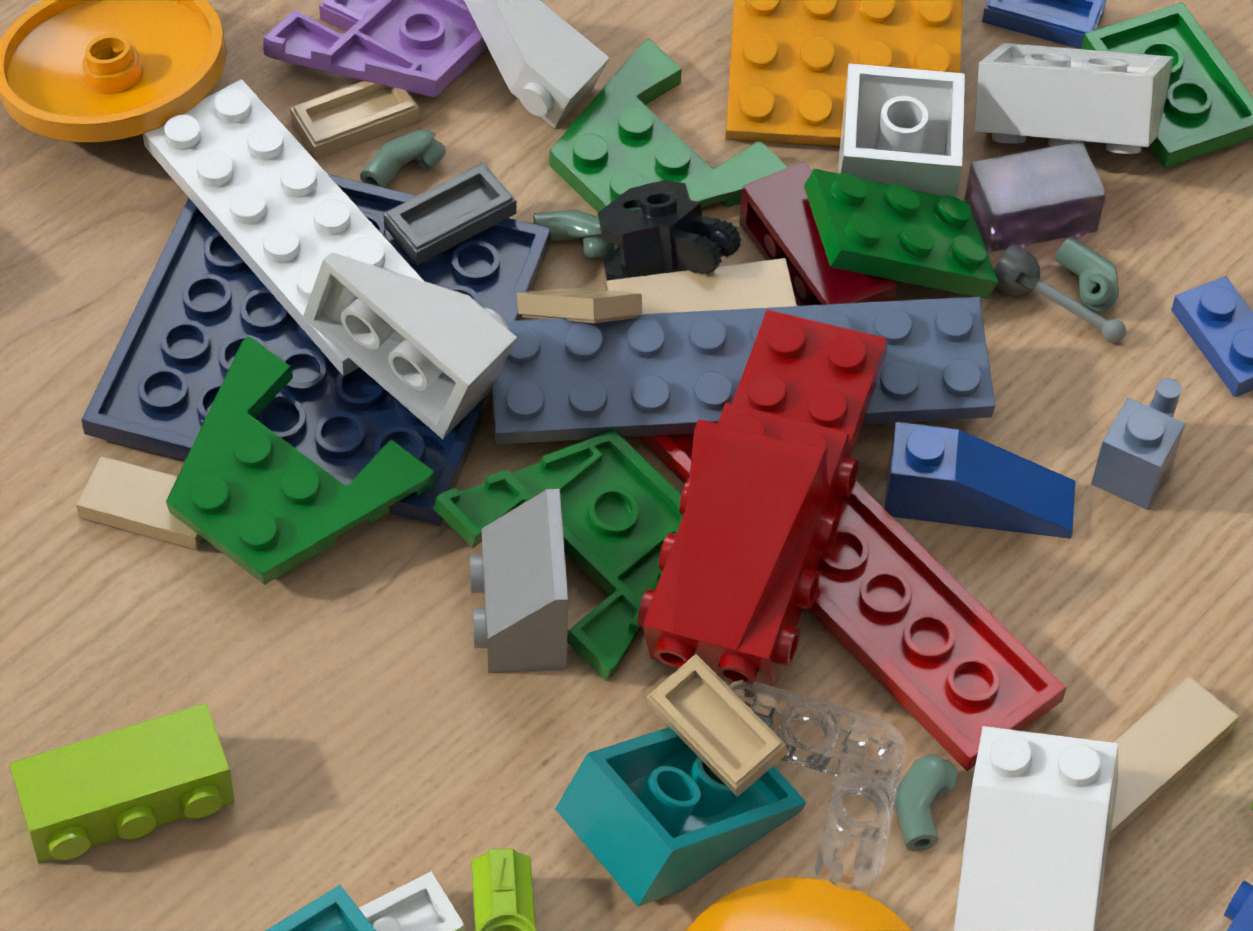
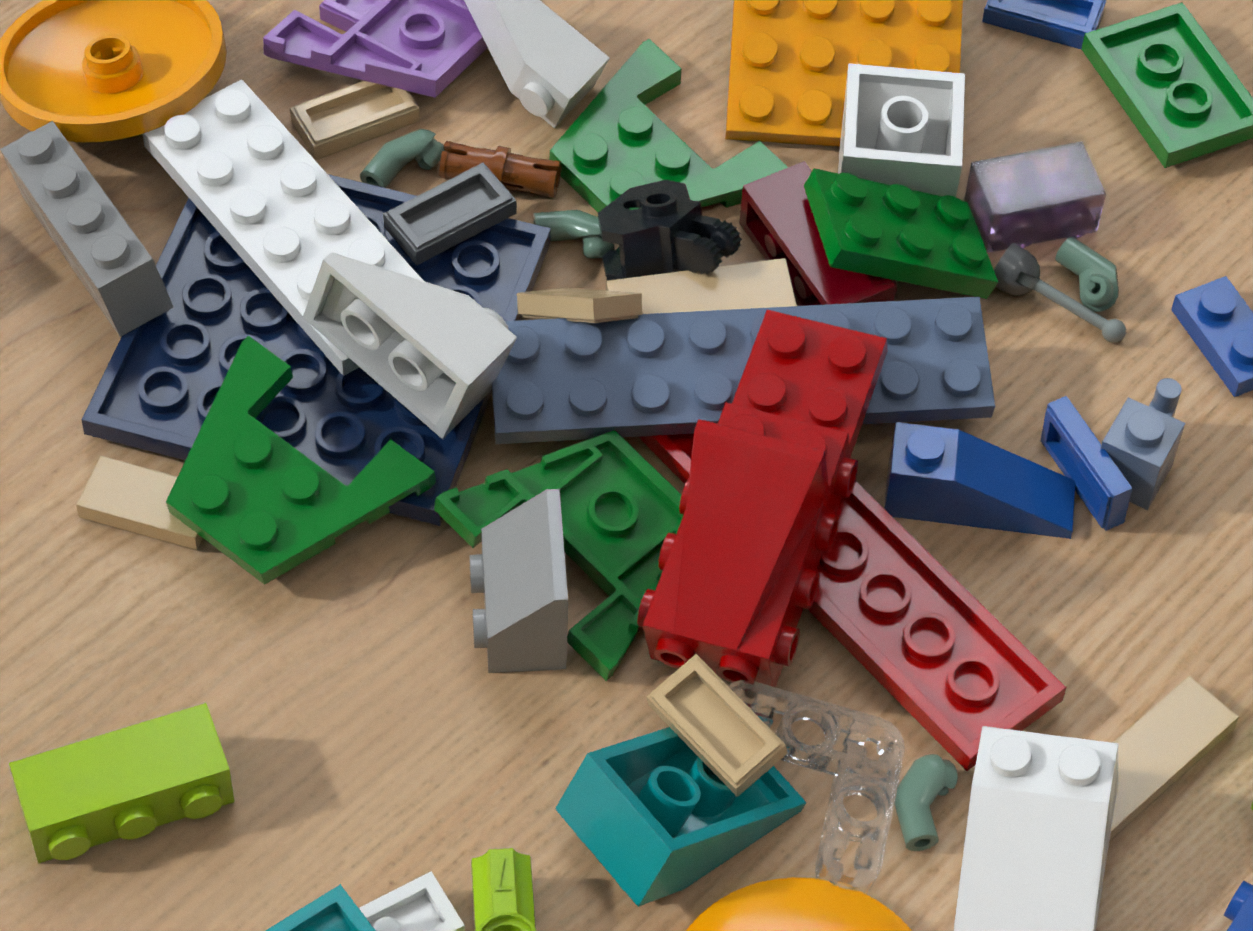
white slope [975,43,1173,154] -> none
none -> light grey brick [0,121,174,337]
none -> dark orange pin [439,141,562,198]
none -> blue tile [1040,396,1133,531]

